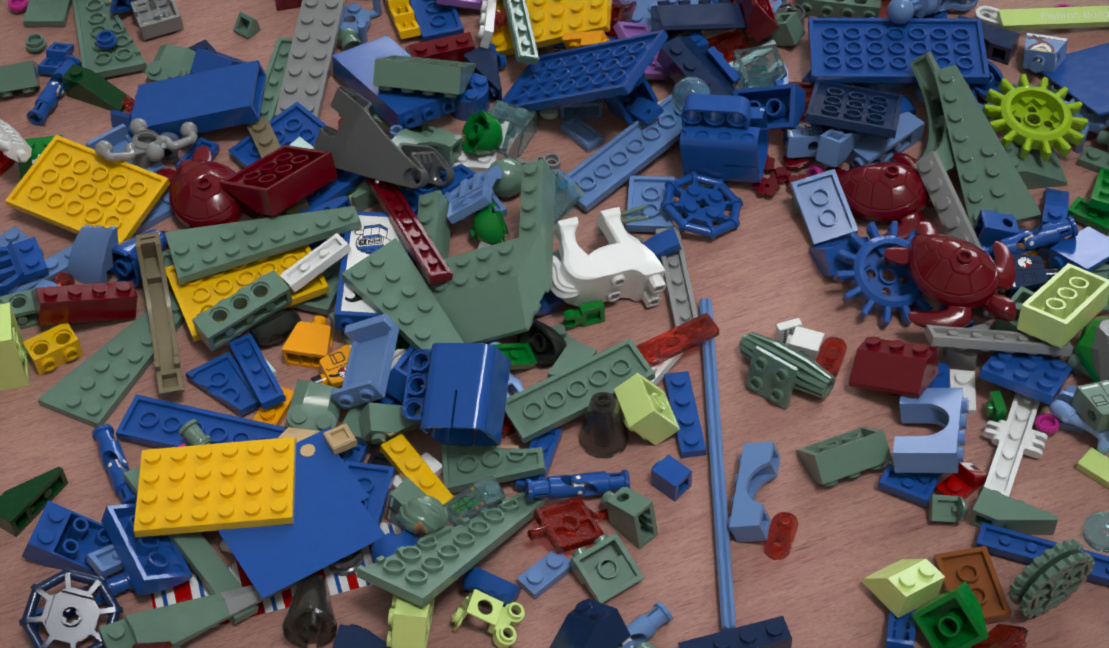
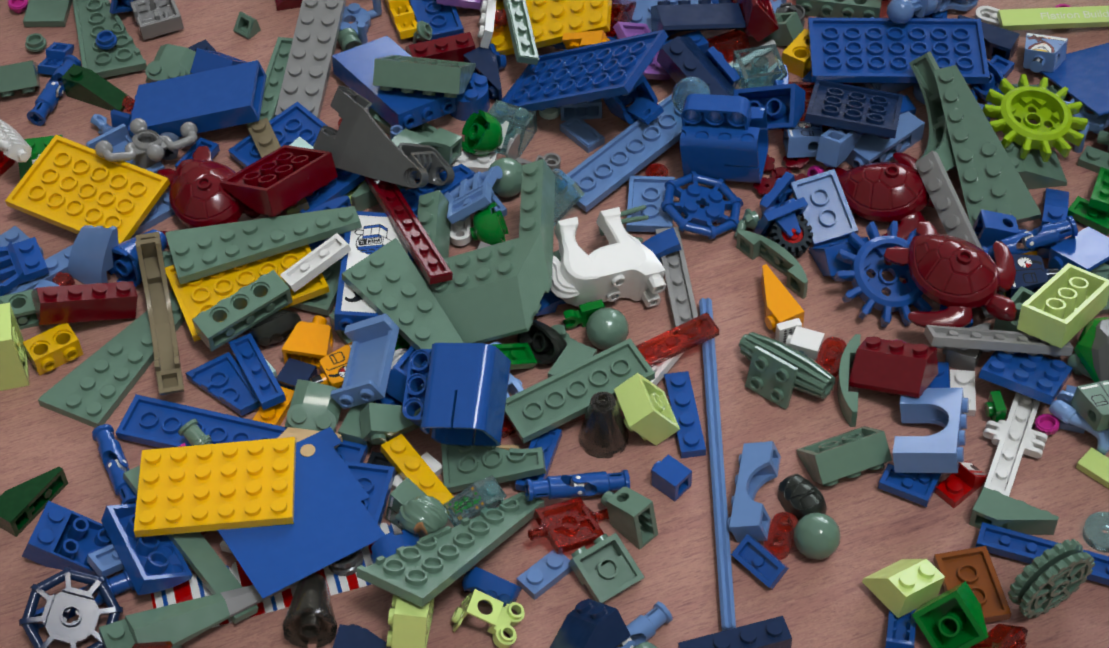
tan tile [323,423,358,455] -> none
sand green plate [929,495,969,522] -> none
none -> medium blue piece [90,114,115,134]
none -> dark blue piece [276,358,318,390]
none -> sand green plate [413,21,433,44]
none -> white plate [450,216,472,246]
none -> sand green piece [586,307,629,350]
none -> clear red plate [646,163,668,177]
none -> blue plate [731,534,789,589]
none -> sand green plate [734,208,760,239]
none -> sand green slope [736,230,808,299]
none -> plate [753,197,813,258]
none -> blue plate [760,171,795,216]
none -> light orange slope [761,264,805,334]
none -> pearl dark grey piece [778,474,827,523]
none -> yellow brick [781,29,811,78]
none -> sand green piece [793,513,840,560]
none -> sand green slope [837,334,861,427]
none -> blue plate [990,55,1015,78]

